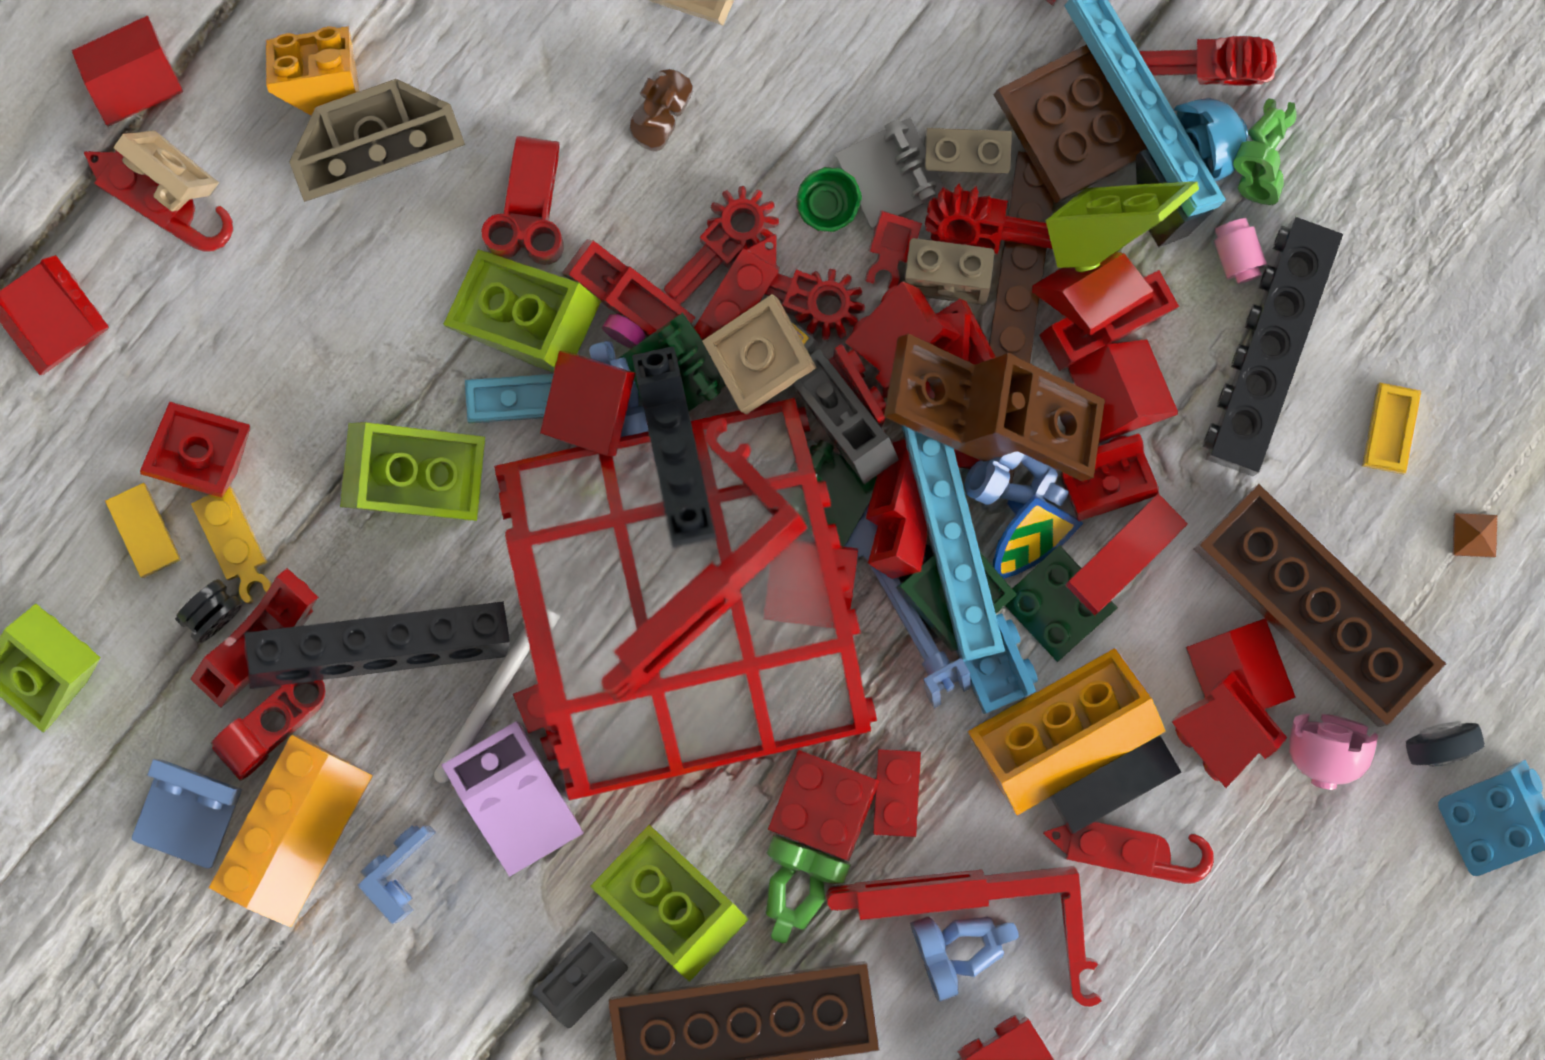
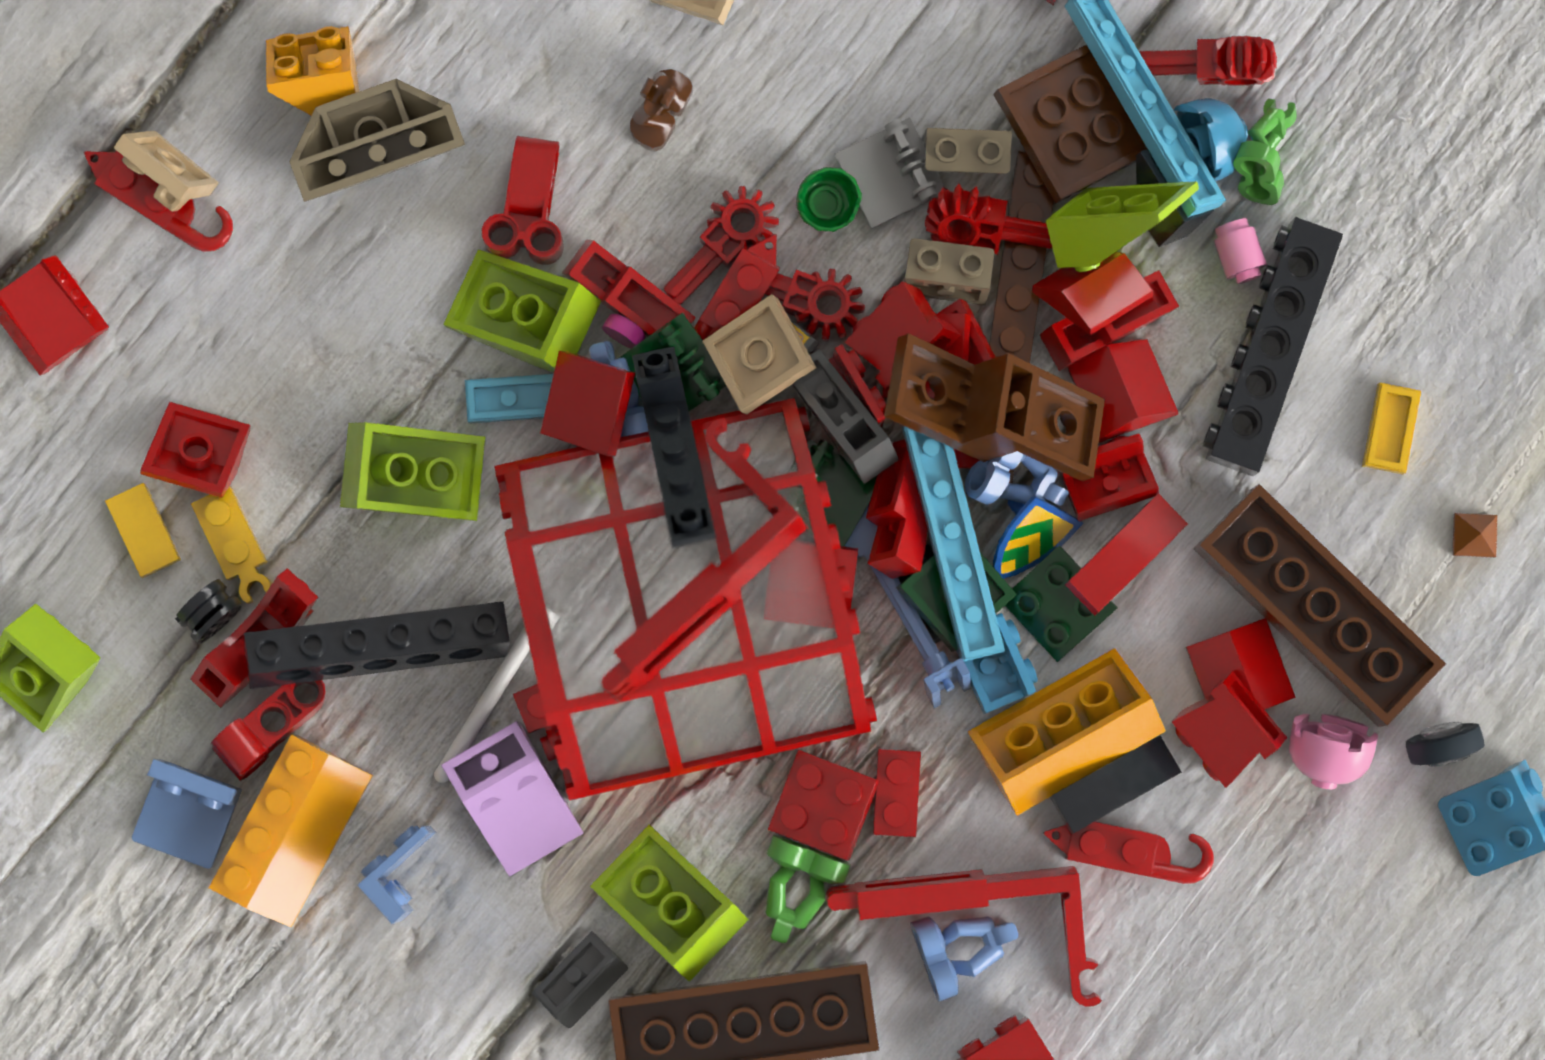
red slope [71,15,184,127] -> none
red plate [864,210,922,289] -> none

